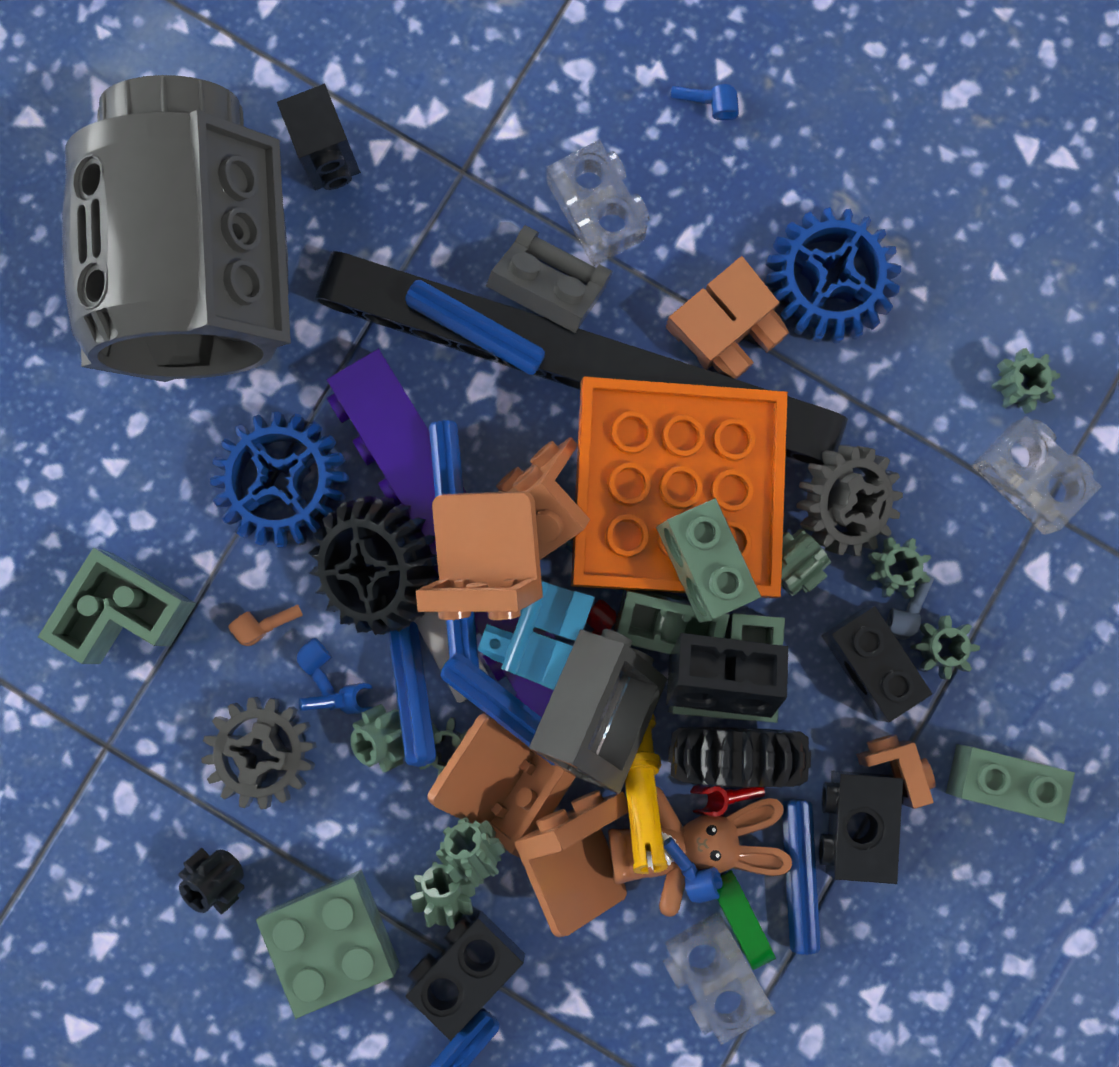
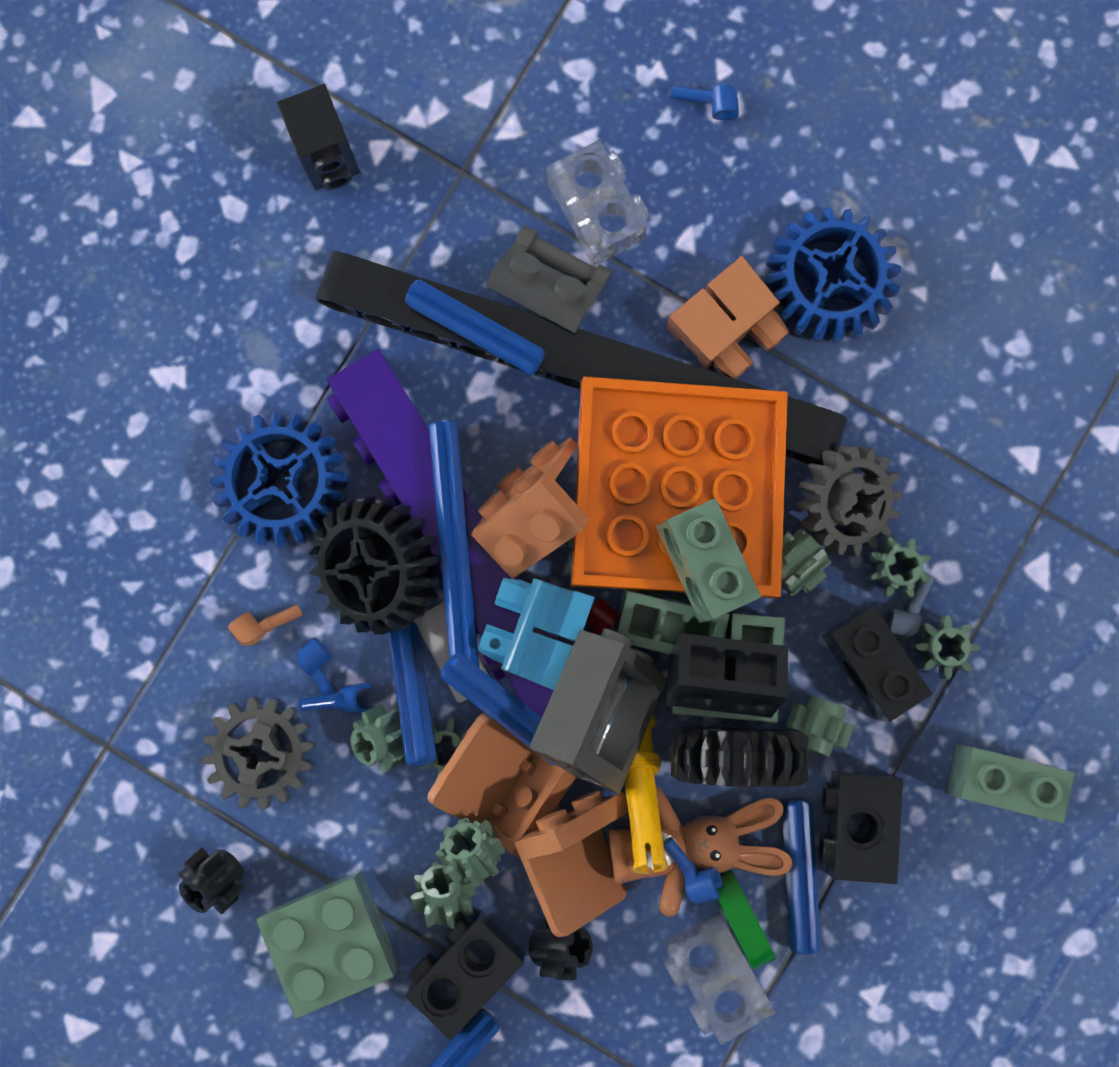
sand green brick [38,548,196,664] -> none
dark grey piece [62,75,291,382] -> none
nougat bracket [416,491,543,620] -> none
red hand [690,784,765,816] -> none
nougat bracket [856,734,936,809] -> none
clear brick [971,416,1102,535] -> none
sand green gear [991,348,1061,414] -> none
none -> black gear [528,918,593,980]
none -> sand green gear [786,695,855,758]

